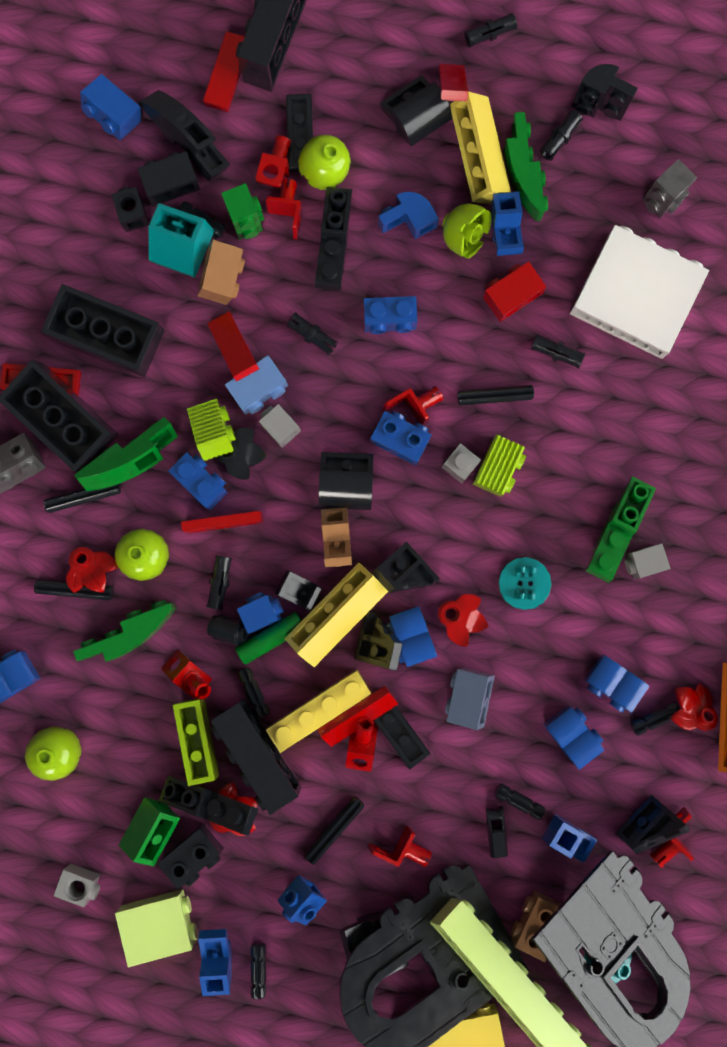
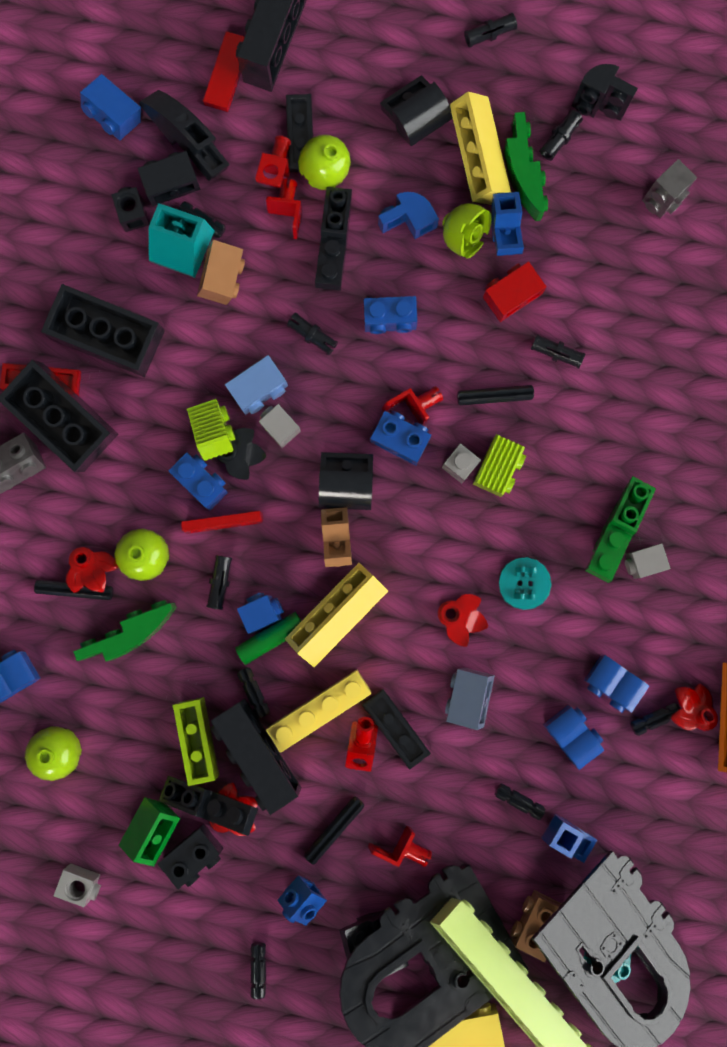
black axle [43,484,121,513] -> none
green slope [74,417,178,491] -> none
yellowish green brick [115,889,198,967] -> none
red bracket [161,649,212,699] -> none
blue brick [198,929,232,996] -> none
red tile [207,311,259,382] -> none
black brick [207,614,248,646] -> none
green brick [221,183,264,240] -> none
black bracket [275,570,321,611] -> none
red tile [317,686,398,747] -> none
black wing [354,611,402,670] -> none
black wing [372,541,440,593] -> none
blue brick [386,606,437,667] -> none
red tile [438,63,469,102] -> none
black bar [485,806,508,858] -> none
white brick [570,225,709,359] -> none
black wing [615,795,691,854] -> none
red bracket [650,807,694,868] -> none

